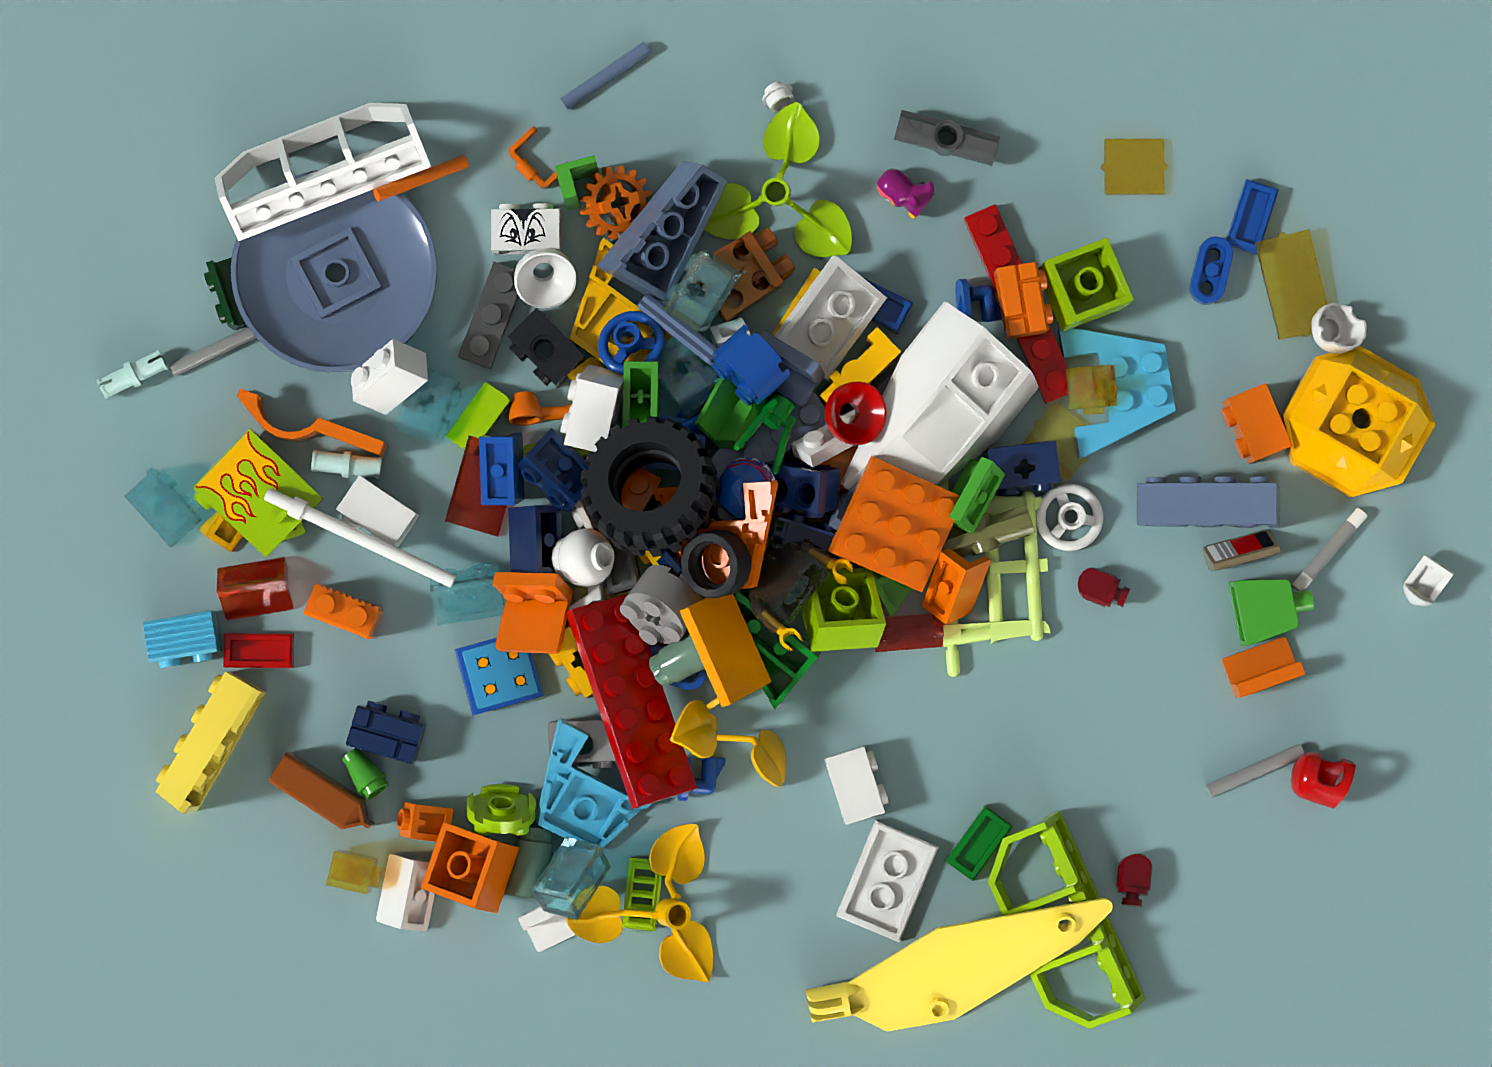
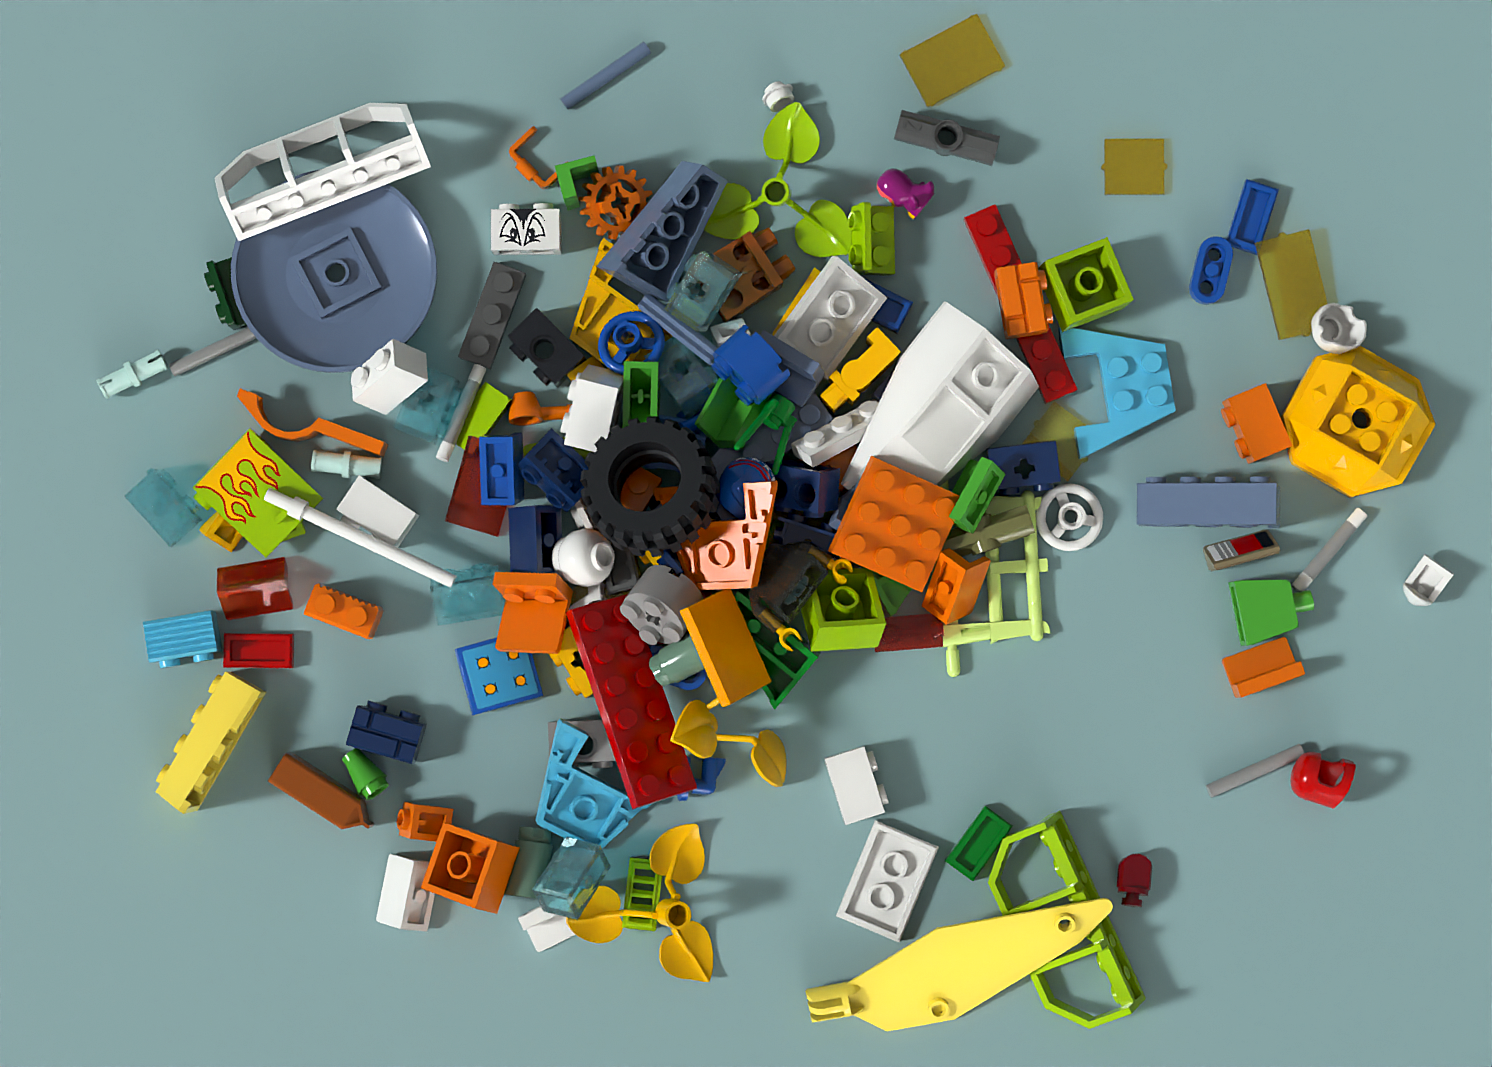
clear yellow brick [326,849,382,894] -> none
orange bar [373,155,469,202] -> none
lime plate [467,784,536,836] -> none
white piece [514,248,576,309] -> none
black tyre [681,530,751,598] -> none
red piece [825,381,887,445] -> none
blue piece [955,279,1002,322] -> none
clear yellow brick [1066,365,1118,415] -> none
dark red arm [1078,567,1131,607] -> none
none -> light grey bar [436,364,487,462]
none -> lime bracket [848,202,895,276]
none -> clear yellow piece [899,14,1005,108]

